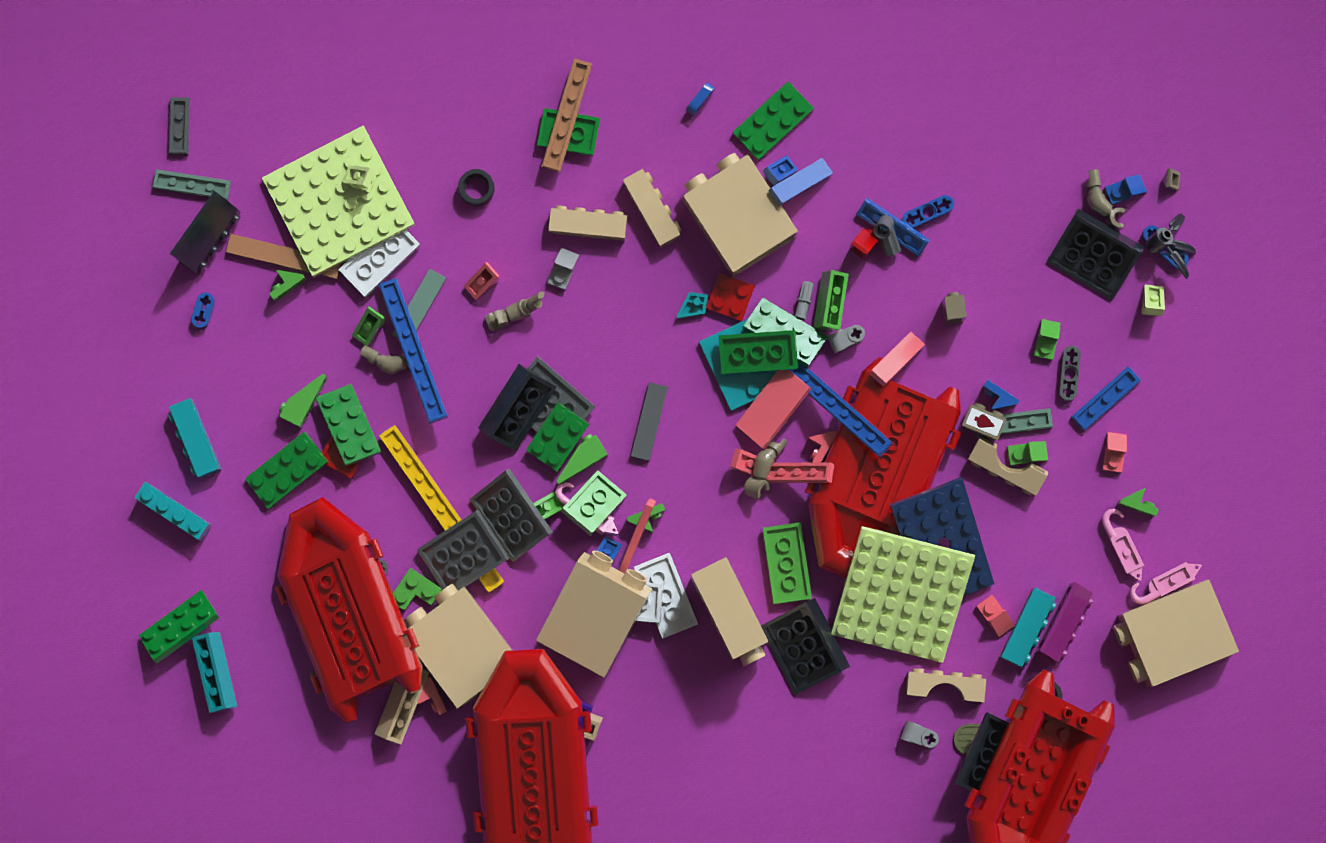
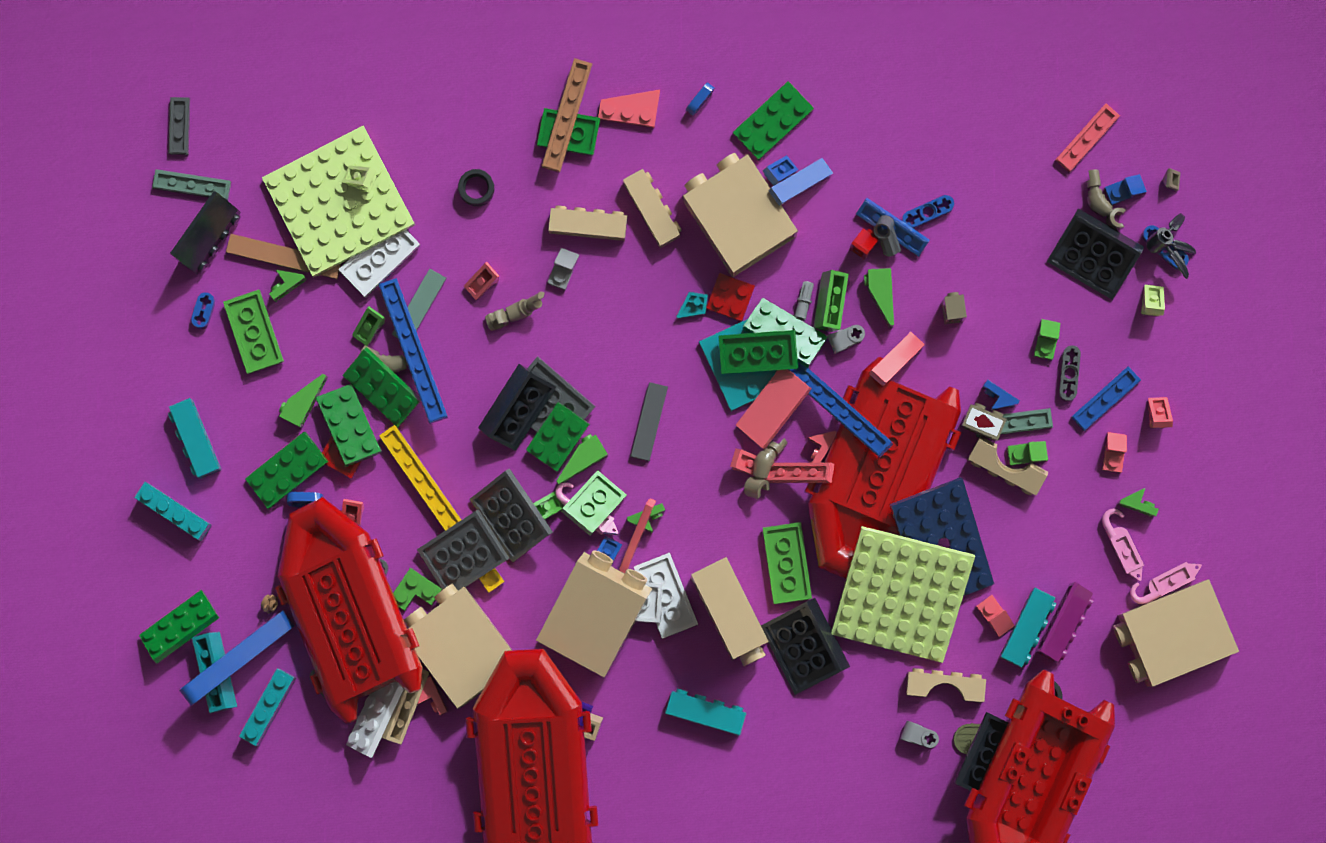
none -> blue beam [179,611,295,706]
none -> bright green plate [223,290,284,374]
none -> teal brick [239,668,296,746]
none -> medium nougat plate [261,594,278,614]
none -> blue beam [287,492,324,507]
none -> green plate [342,347,421,428]
none -> coral slope [342,499,364,526]
none -> white plate [346,682,404,758]
none -> coral wing [598,90,660,128]
none -> teal brick [666,689,746,735]
none -> bright green slope [864,268,894,328]
none -> coral tile [1055,104,1120,173]
none -> coral slope [1148,397,1173,428]

